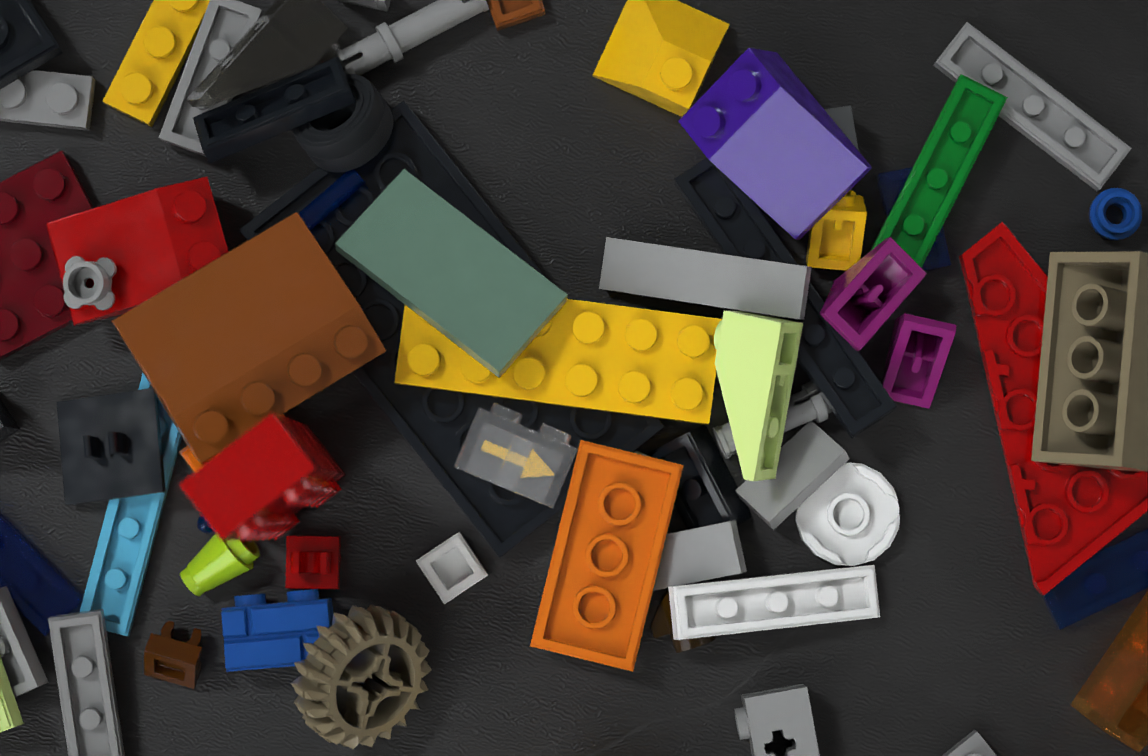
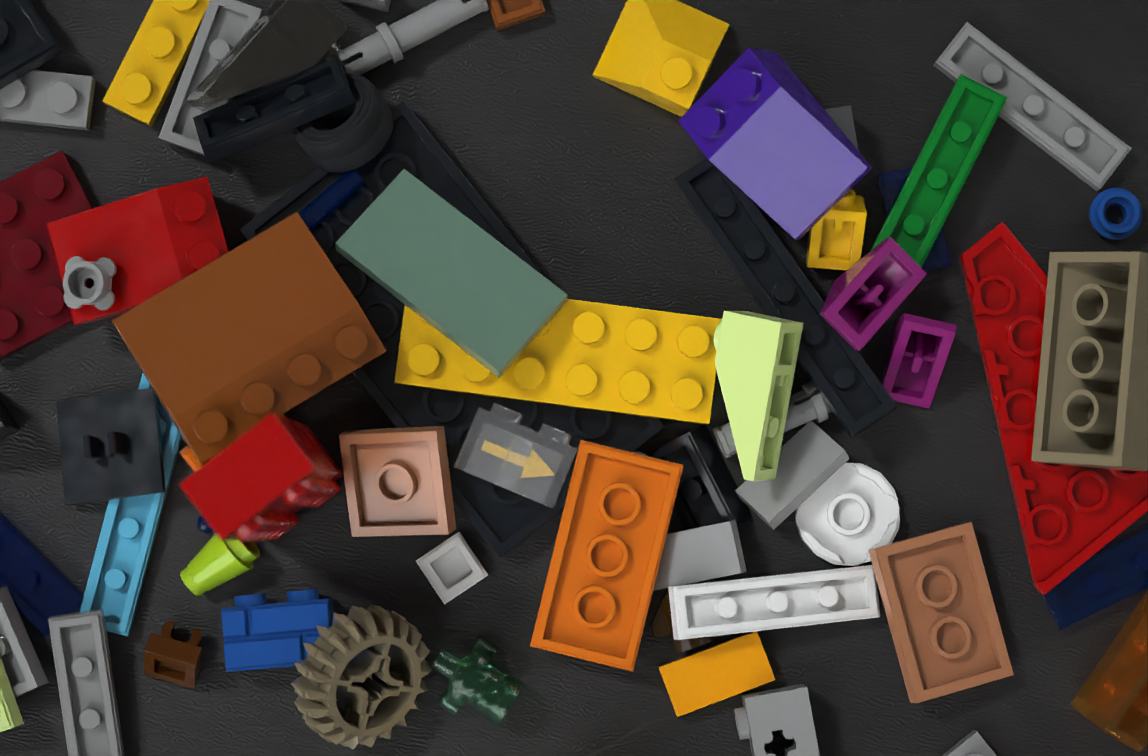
red tile [285,536,341,589] -> none
light grey tile [599,237,812,320] -> none
none -> nougat plate [339,426,456,537]
none -> clear green piece [431,636,523,725]
none -> light orange tile [658,631,775,717]
none -> nougat plate [868,522,1014,703]

